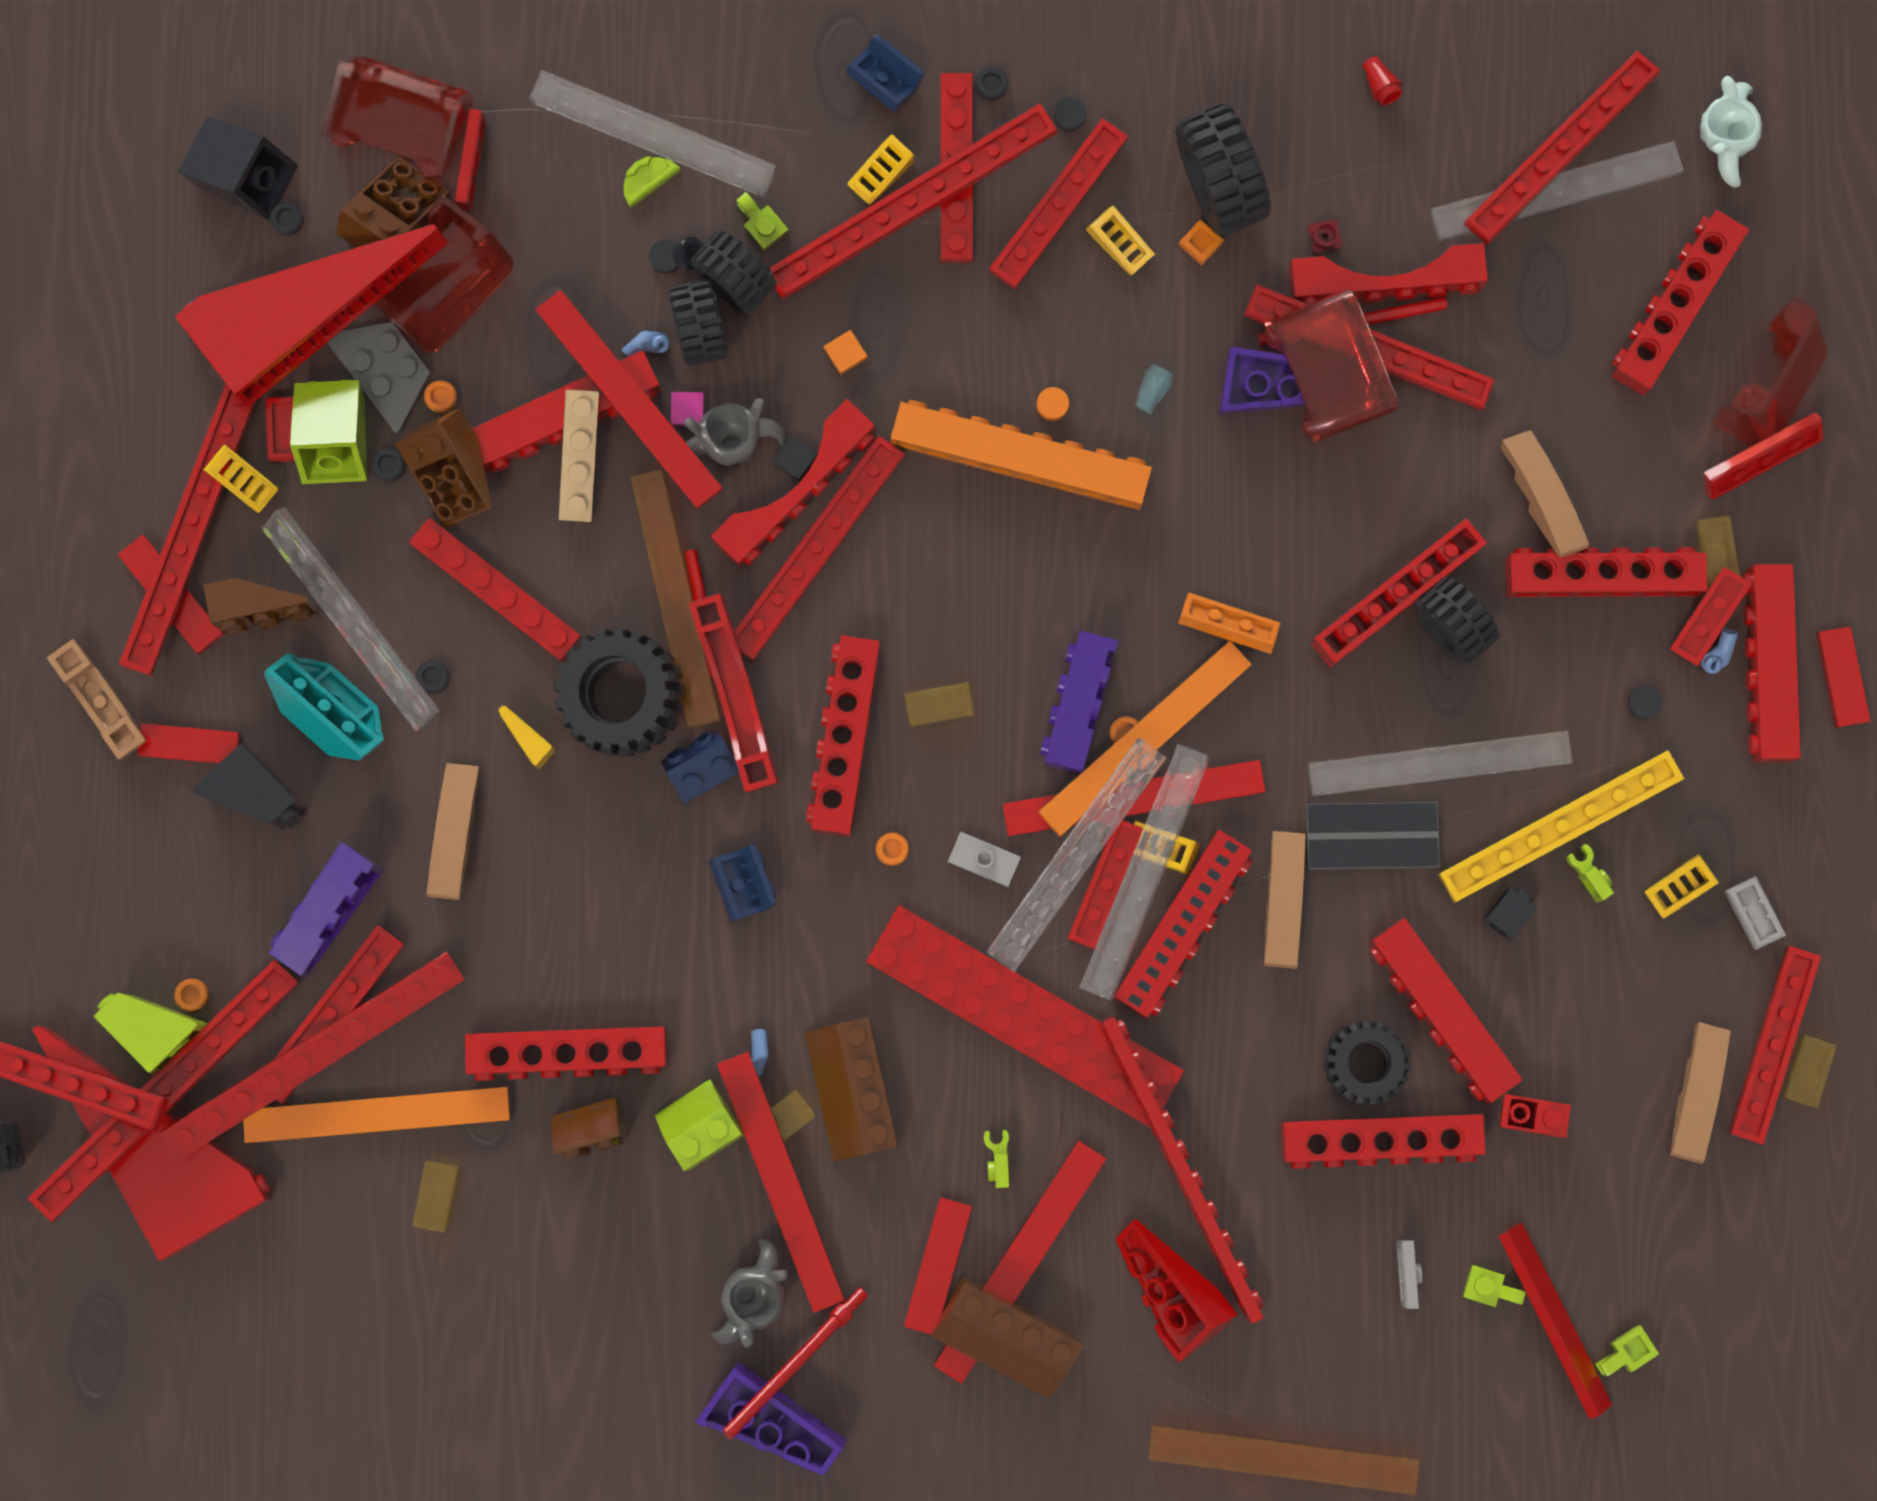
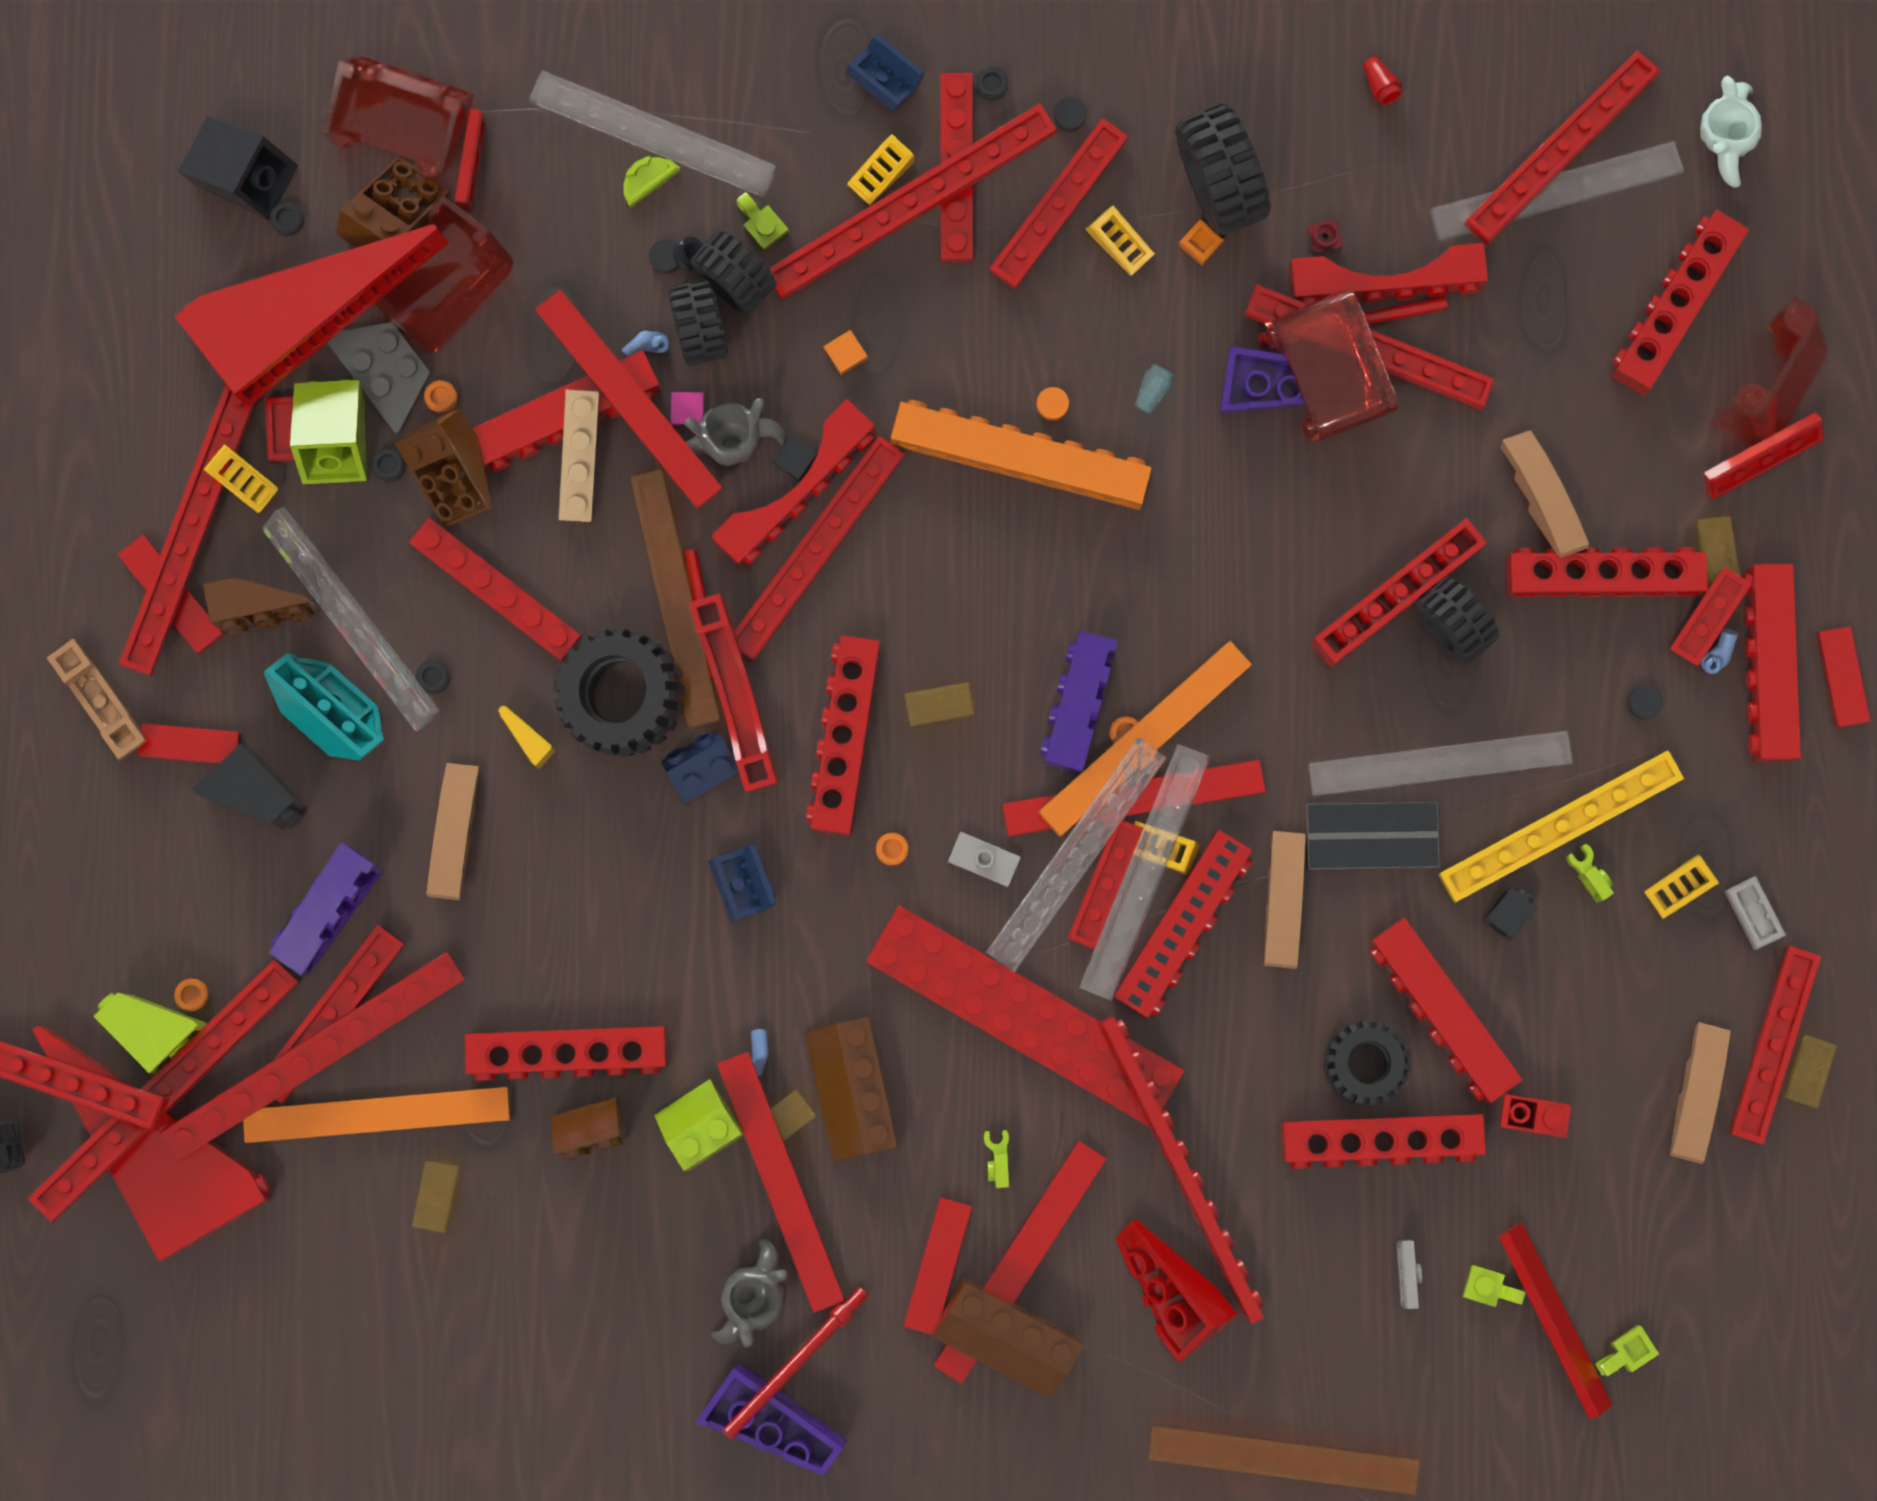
orange tile [1178,592,1281,654] -> none

